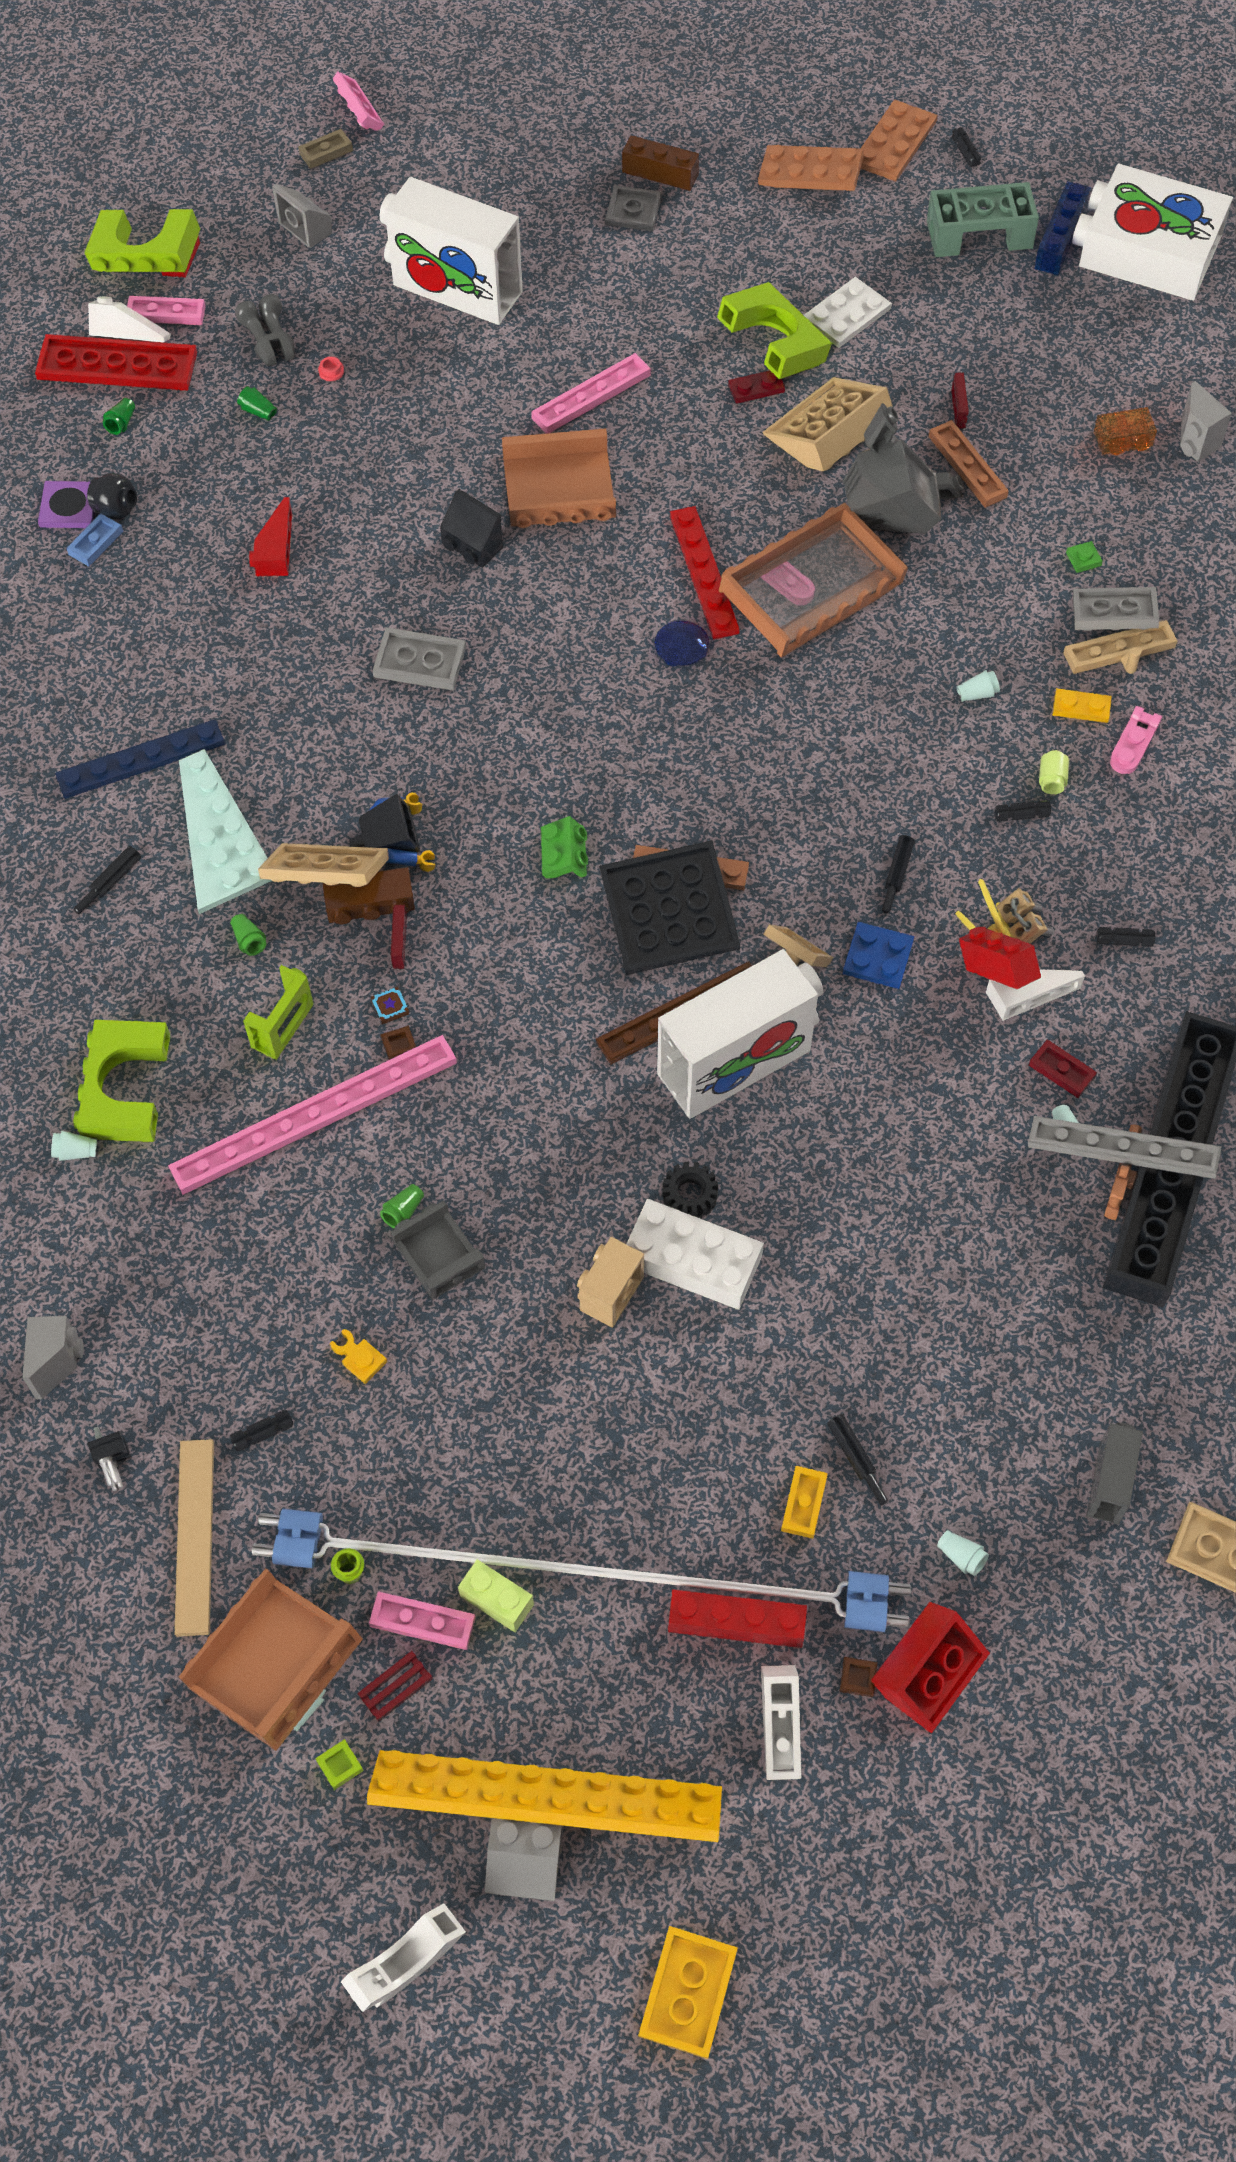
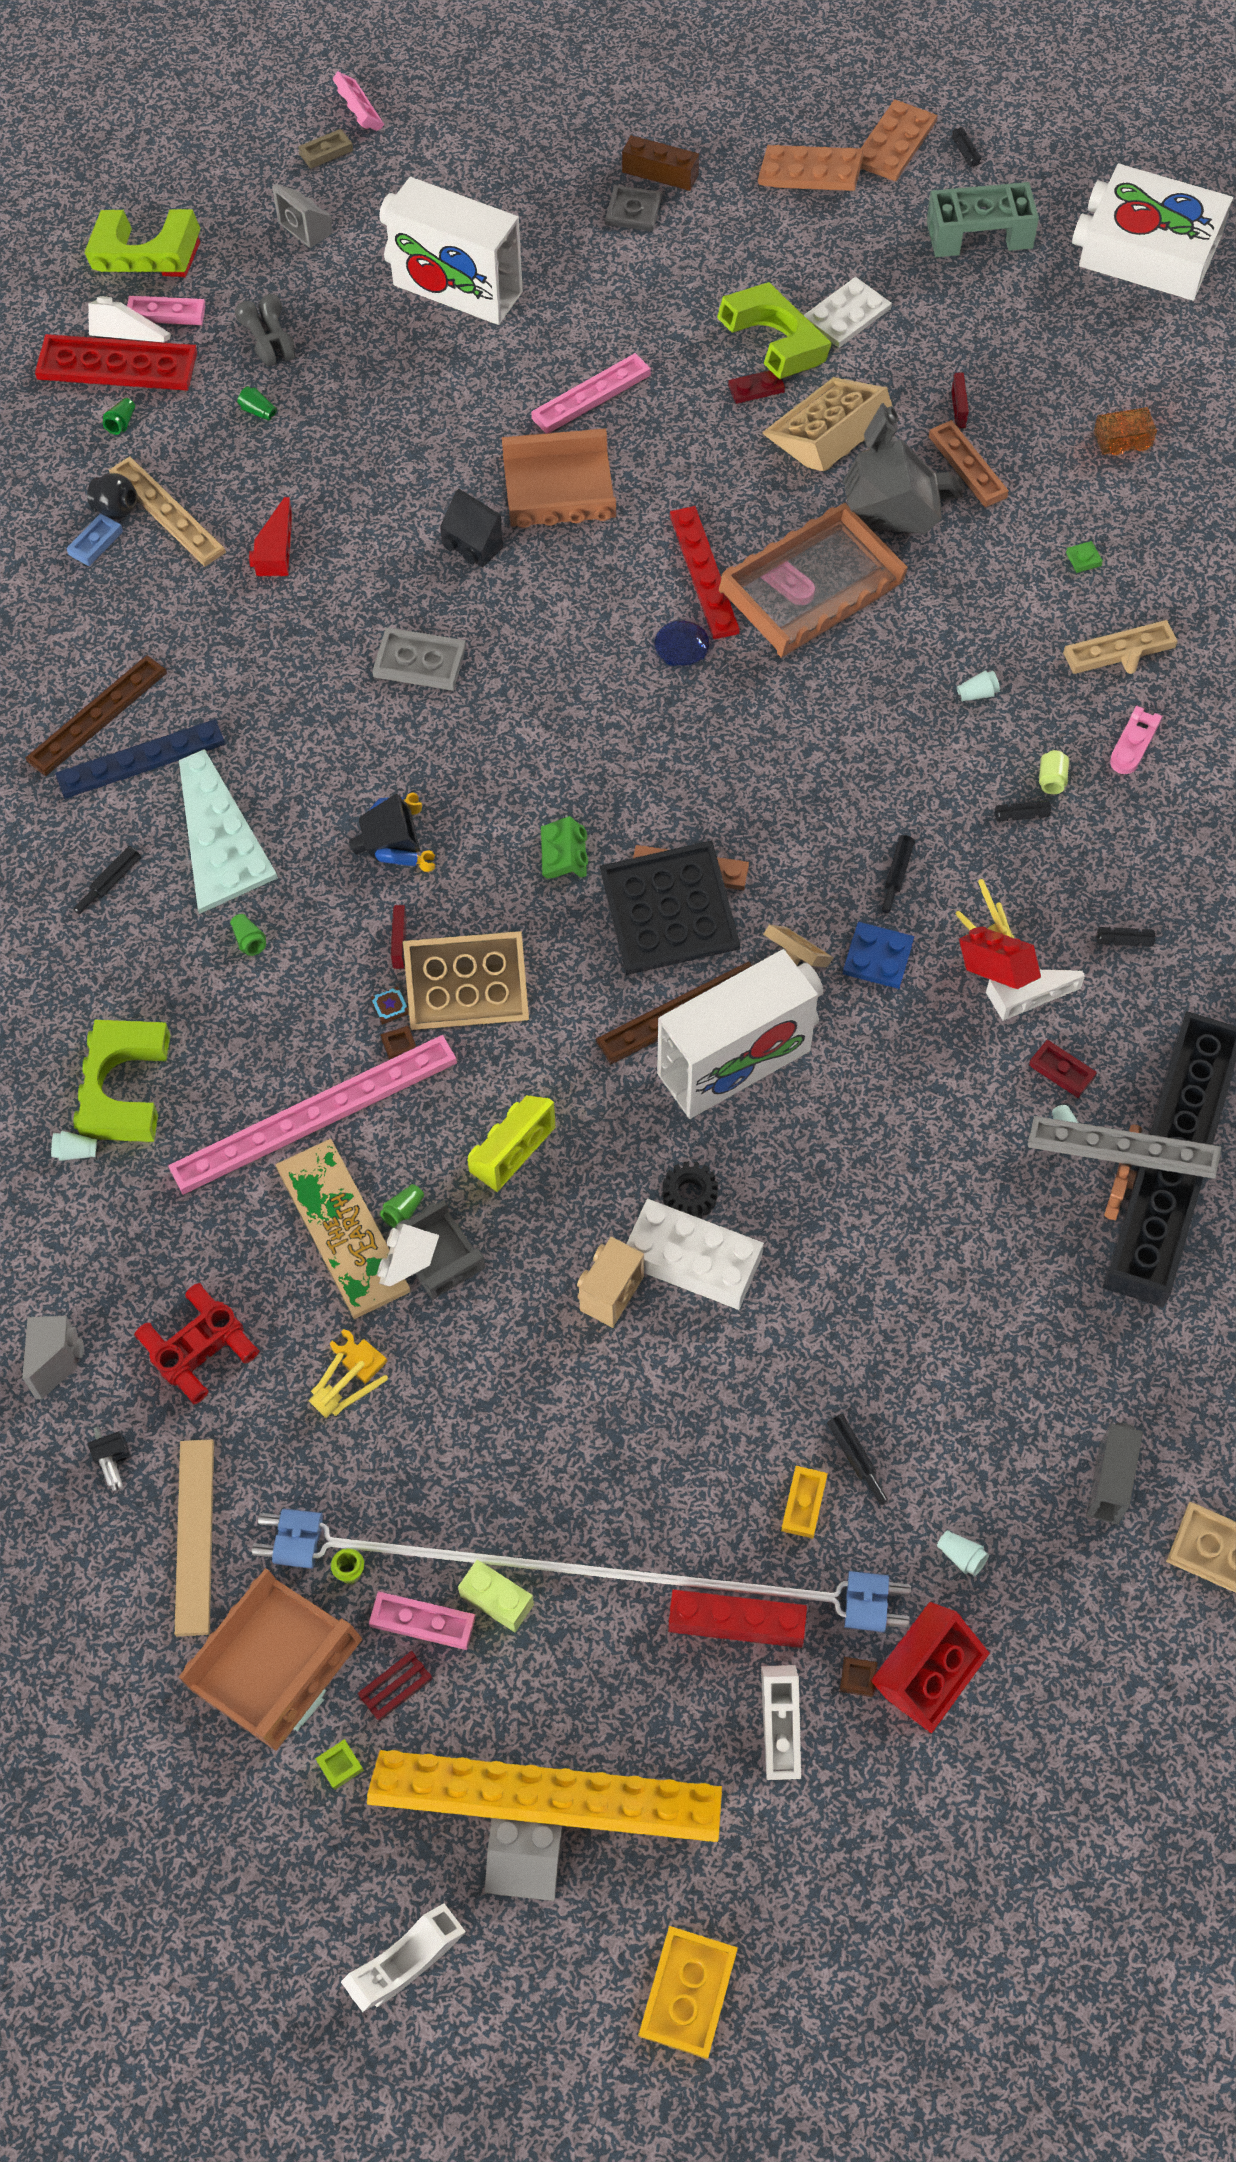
medium lavender tile [38,481,95,528] -> none
black axle [230,1410,293,1451] -> none
lime panel [243,965,314,1060] -> none
tan plate [258,843,389,887] -> none
coral plate [318,357,344,381] -> none
reddish brown brick [322,867,415,925] -> none
tan piece [997,888,1054,944] -> none
clear blue brick [1034,181,1091,276] -> none
yellow plate [1052,688,1112,723] -> none
light grey plate [1073,587,1159,631] -> none
light grey slope [1180,381,1232,462] -> none
none -> reddish brown tile [25,655,167,776]
none -> tan tile [109,457,226,567]
none -> red piece [134,1283,259,1405]
none -> tan tile [275,1139,411,1319]
none -> light yellow plant [308,1352,388,1418]
none -> white slope [377,1223,439,1286]
none -> tan slope [403,931,529,1030]
none -> neon yellow slope [467,1095,556,1192]

